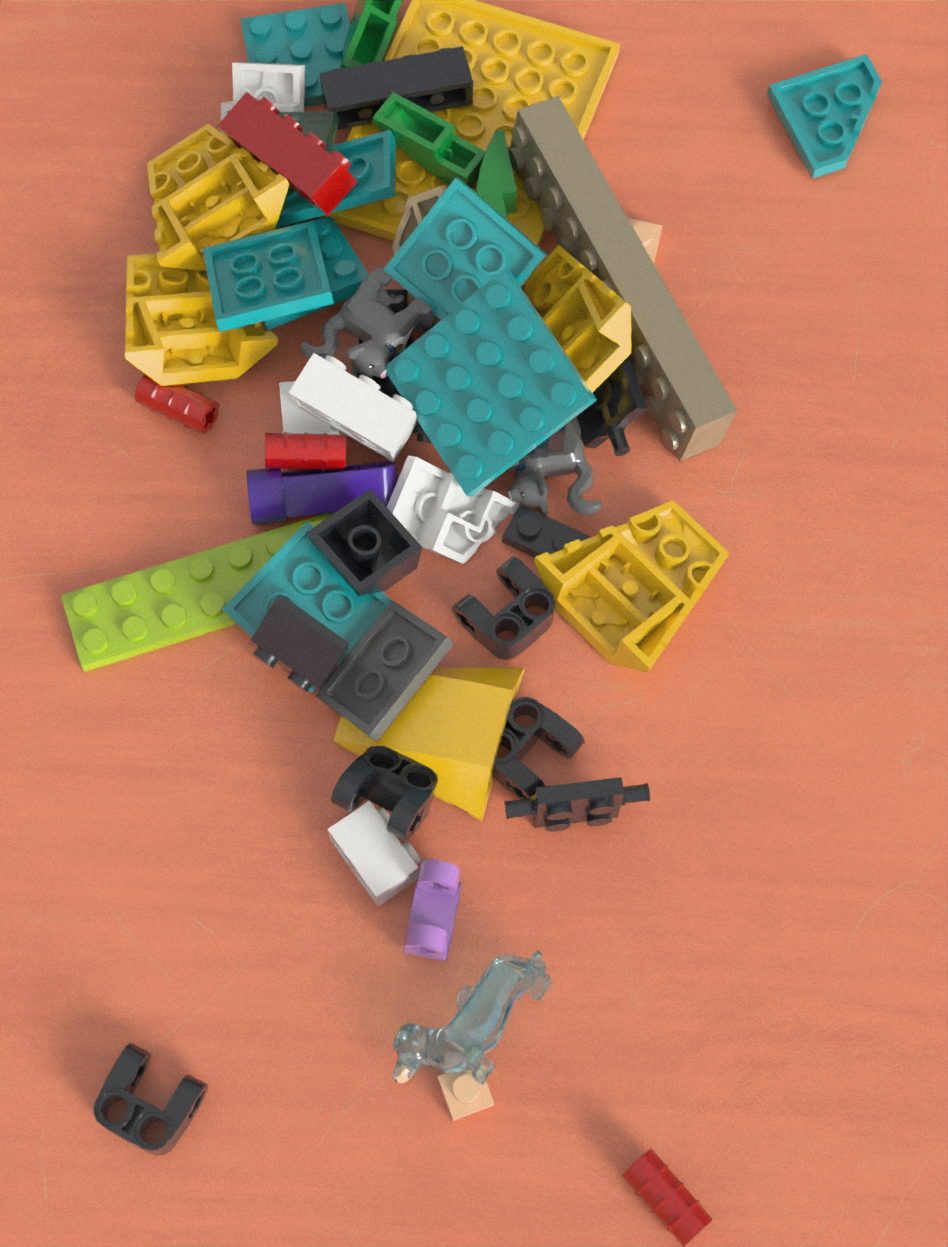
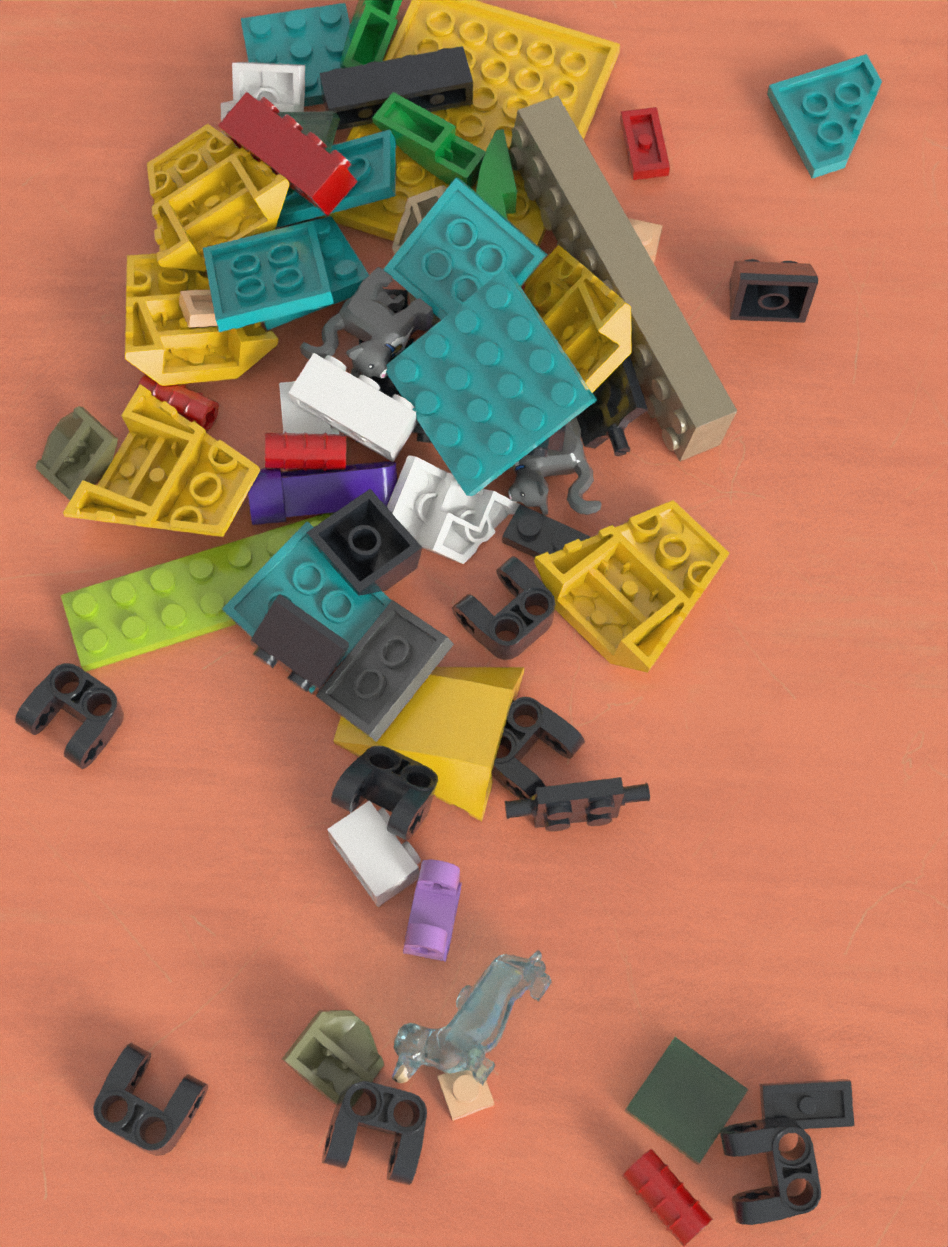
none -> black piece [15,663,124,769]
none -> olive slope [36,406,118,500]
none -> yellow wedge [63,384,260,537]
none -> light nougat plate [179,290,217,328]
none -> olive slope [282,1010,384,1108]
none -> black piece [322,1081,427,1185]
none -> red plate [620,107,670,180]
none -> clear green tile [625,1037,749,1165]
none -> black piece [720,1117,821,1225]
none -> black slope [730,259,818,323]
none -> black plate [760,1079,855,1129]

